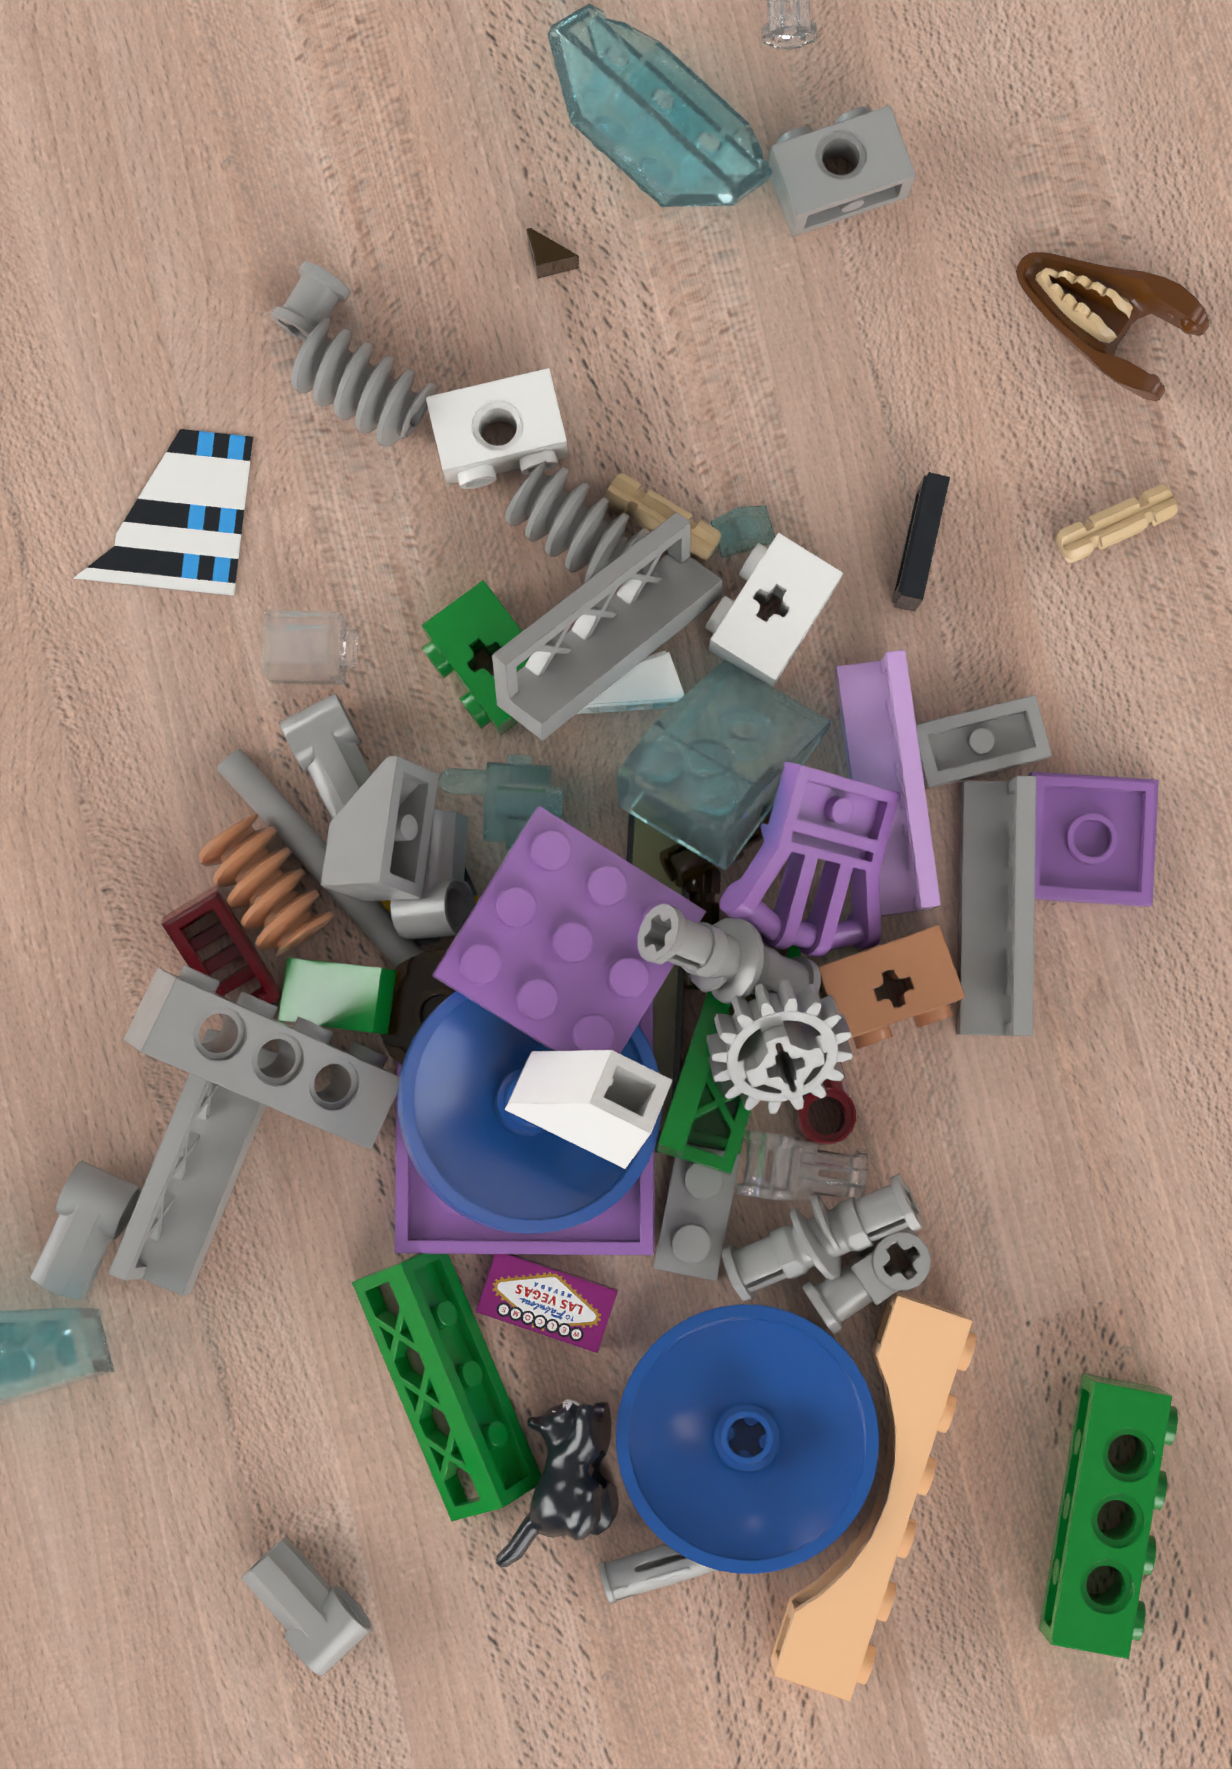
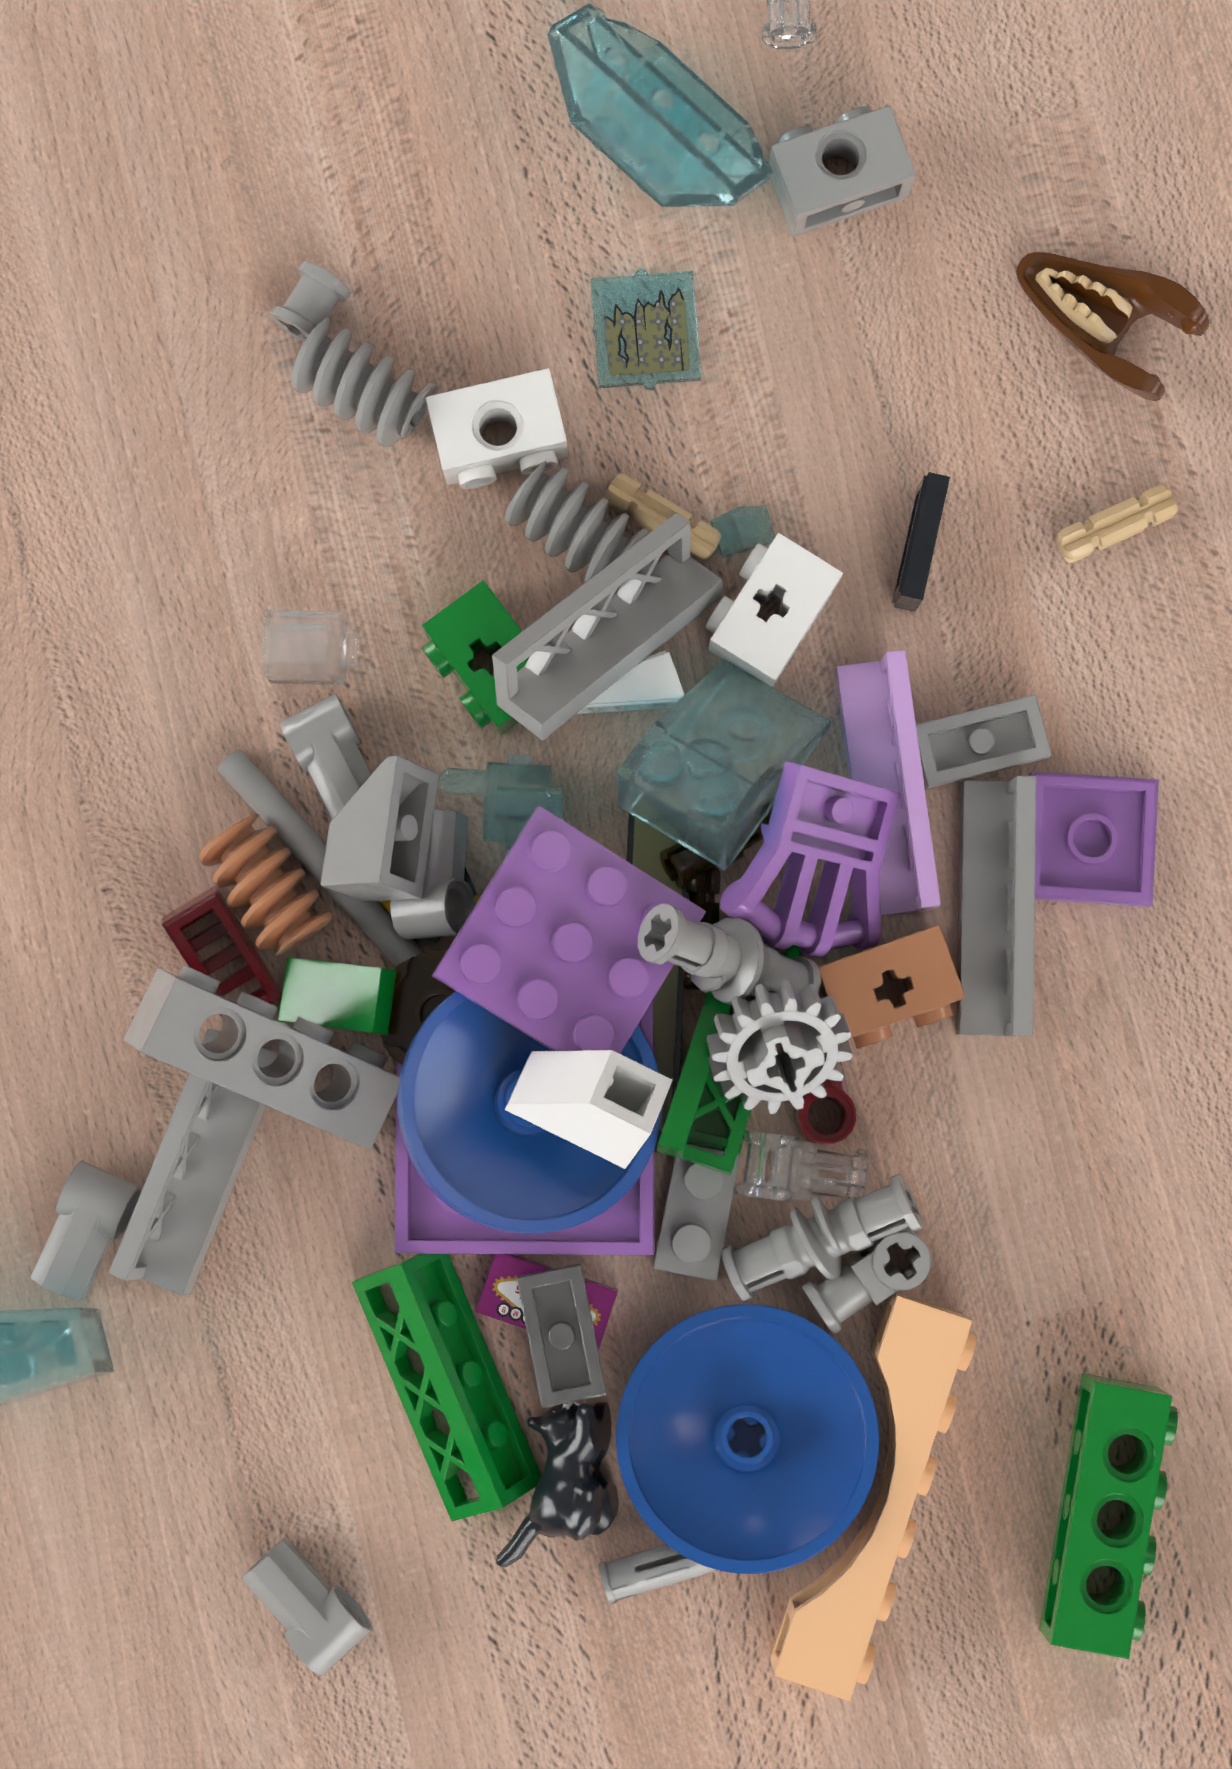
sticker [73,429,253,596] -> none
dark brown piece [526,228,579,279] -> none
none -> flat silver plate [517,1263,606,1408]
none -> piece [591,269,701,391]

